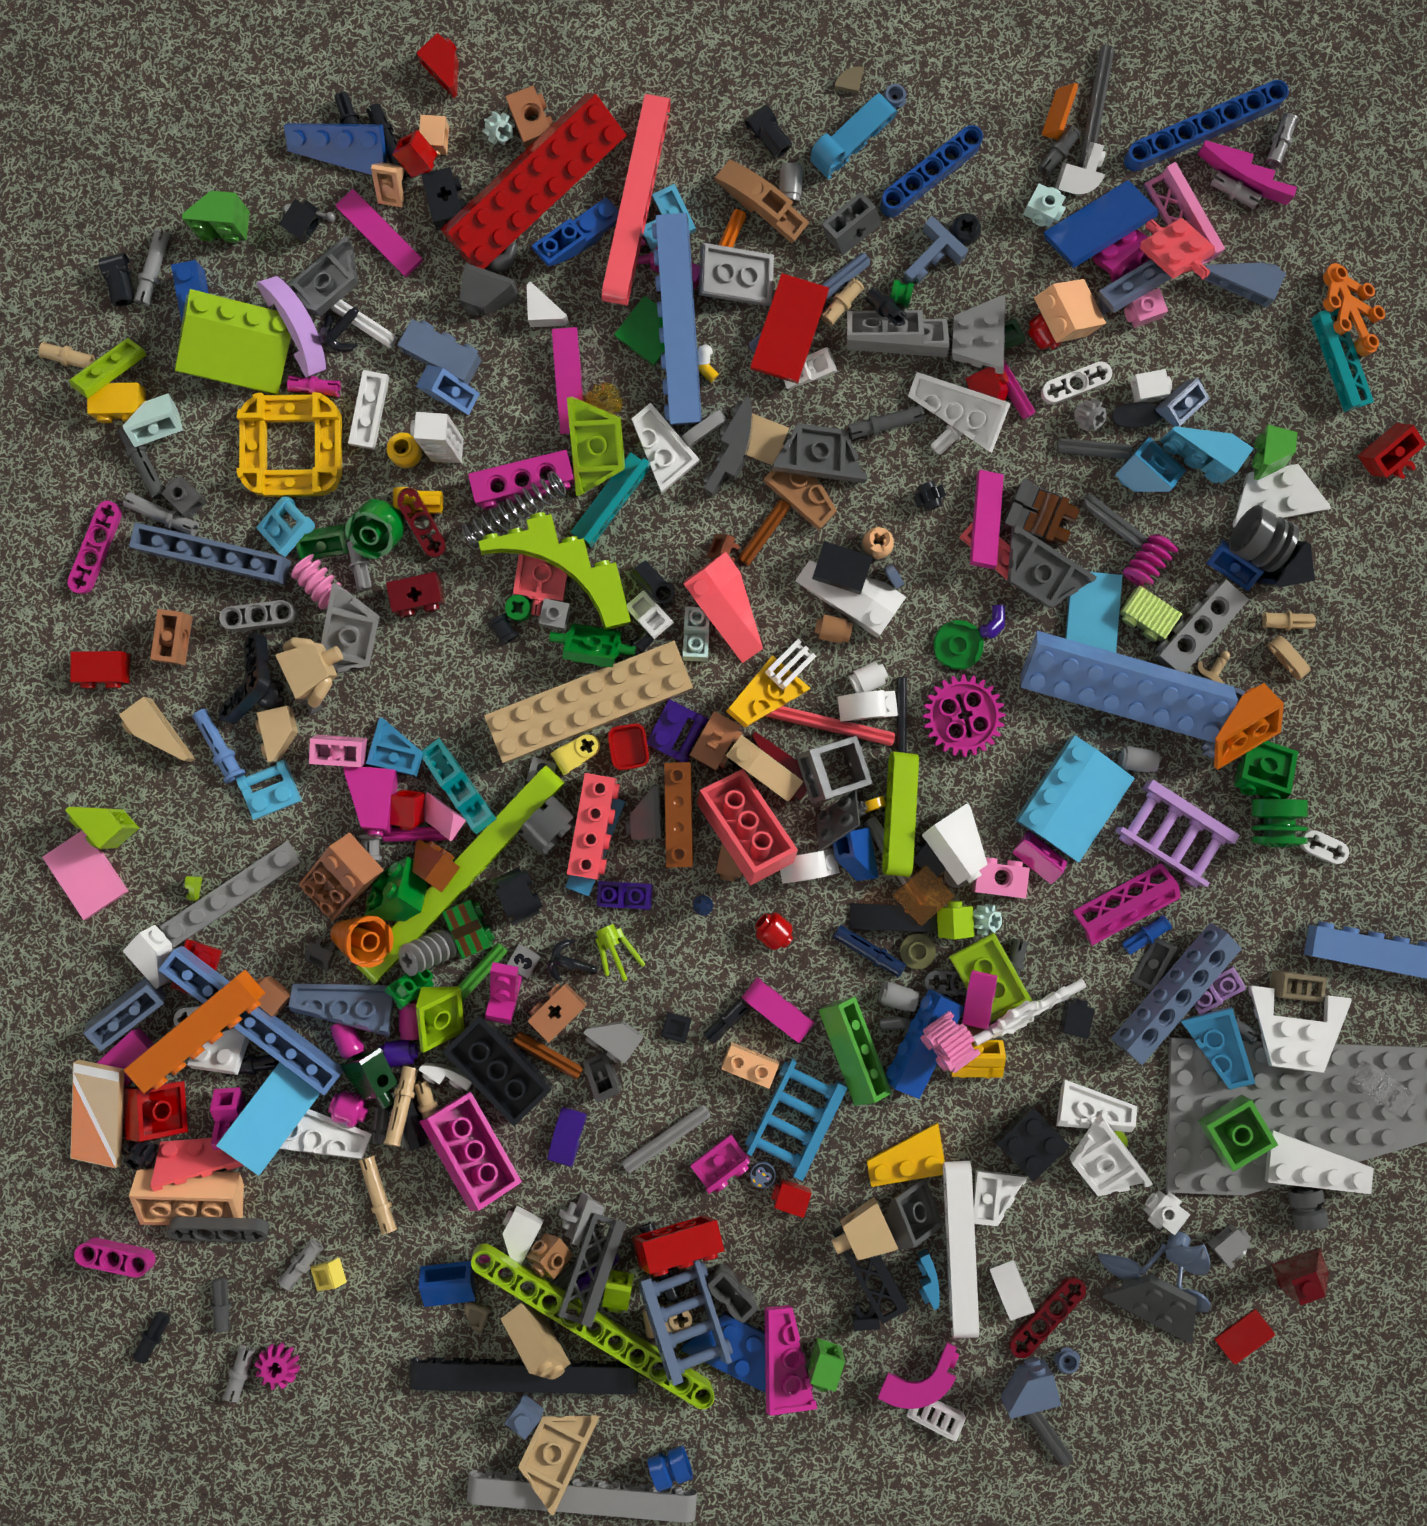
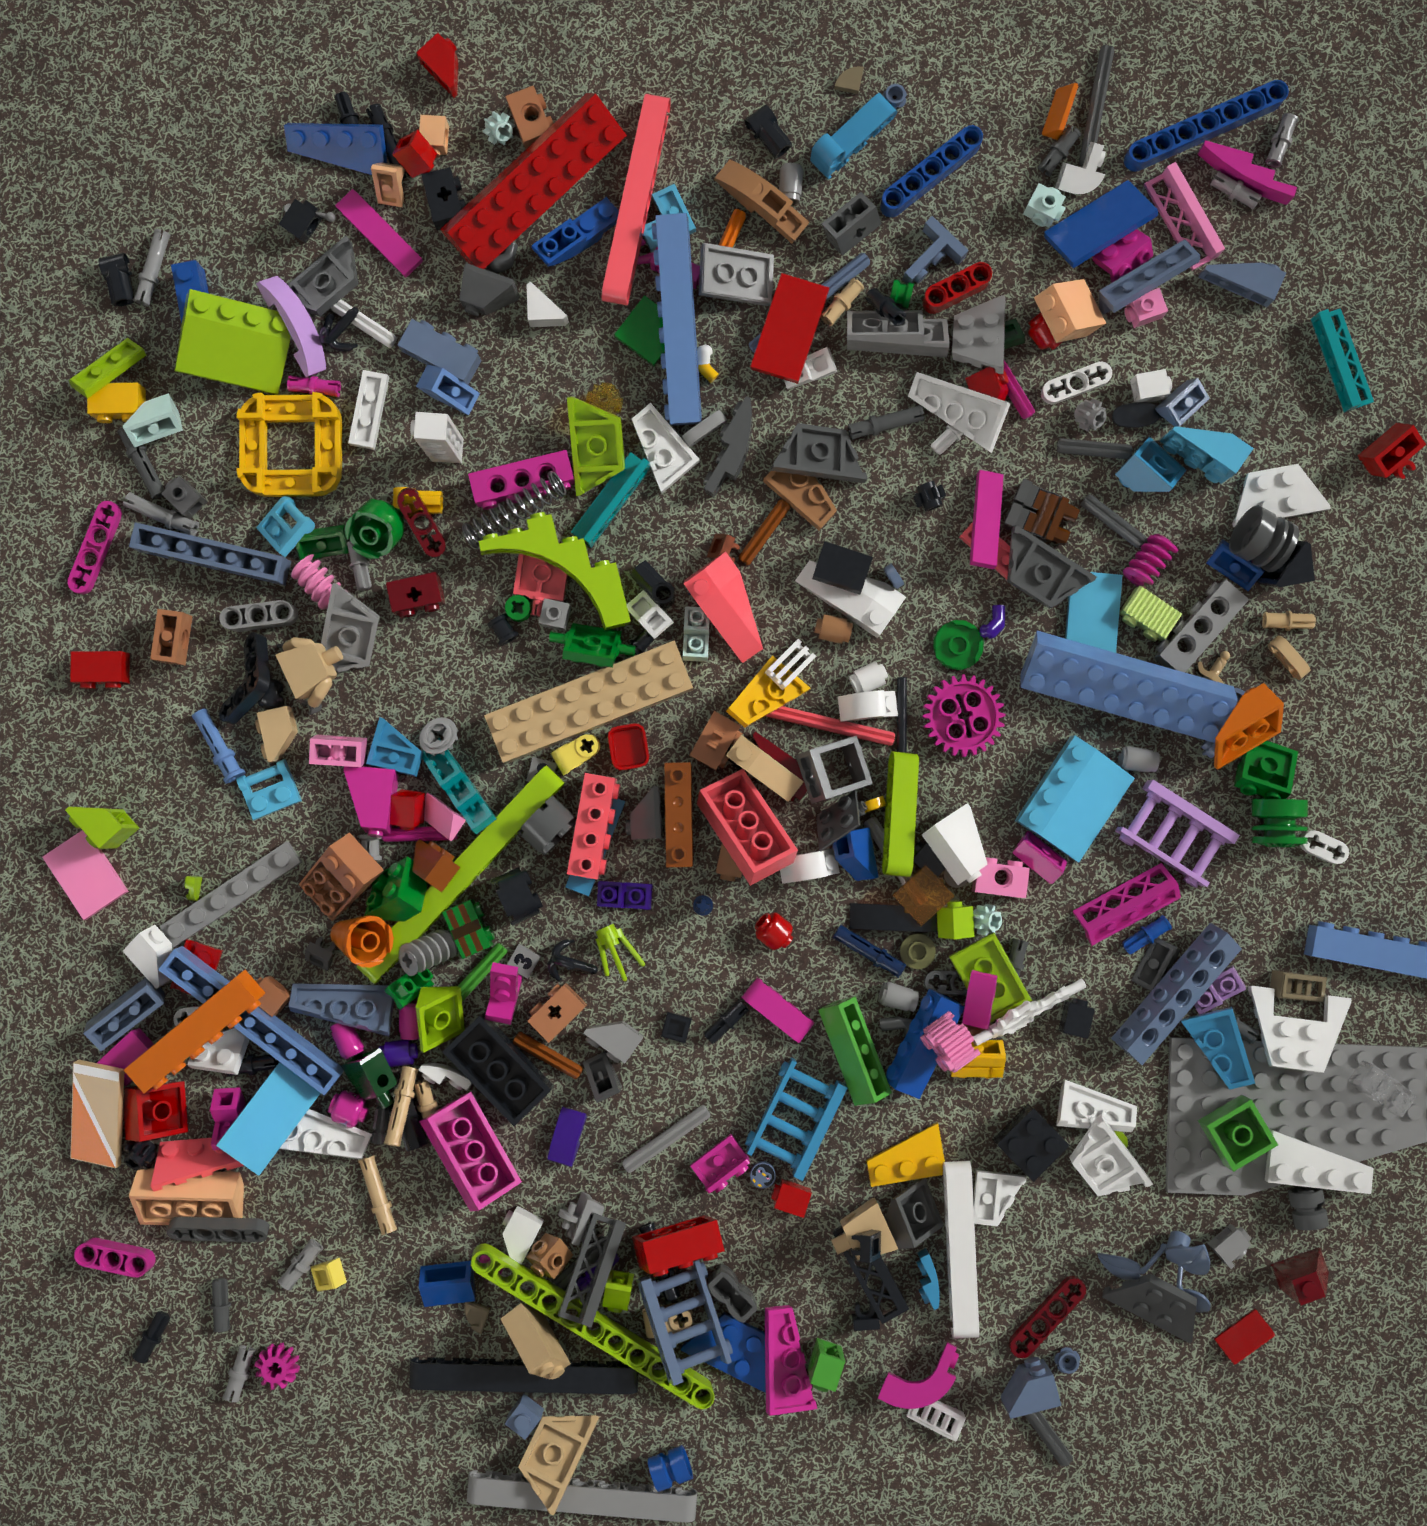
tan pin [39,342,95,369] -> none
tan slope [119,697,195,762] -> none
bright green slope [182,191,250,243] -> none
yellow head [387,432,422,468] -> none
dark pink slope [552,327,584,434] -> none
dark purple plate [647,699,709,763] -> none
light nougat brick [721,1042,779,1089] -> none
tan piece [747,413,789,465] -> none
light nougat piece [862,527,894,559] -> none
black piece [950,213,981,246] -> none
white slope [990,1260,1035,1321] -> none
coral plate [1140,218,1215,279] -> none
white brick [1144,1190,1190,1235] -> none
bright green slope [1252,425,1298,480] -> none
orange plant [1323,263,1385,357] -> none
none -> light grey gear [419,717,459,756]
none -> black tile [851,1229,881,1263]
none -> red beam [922,262,993,314]

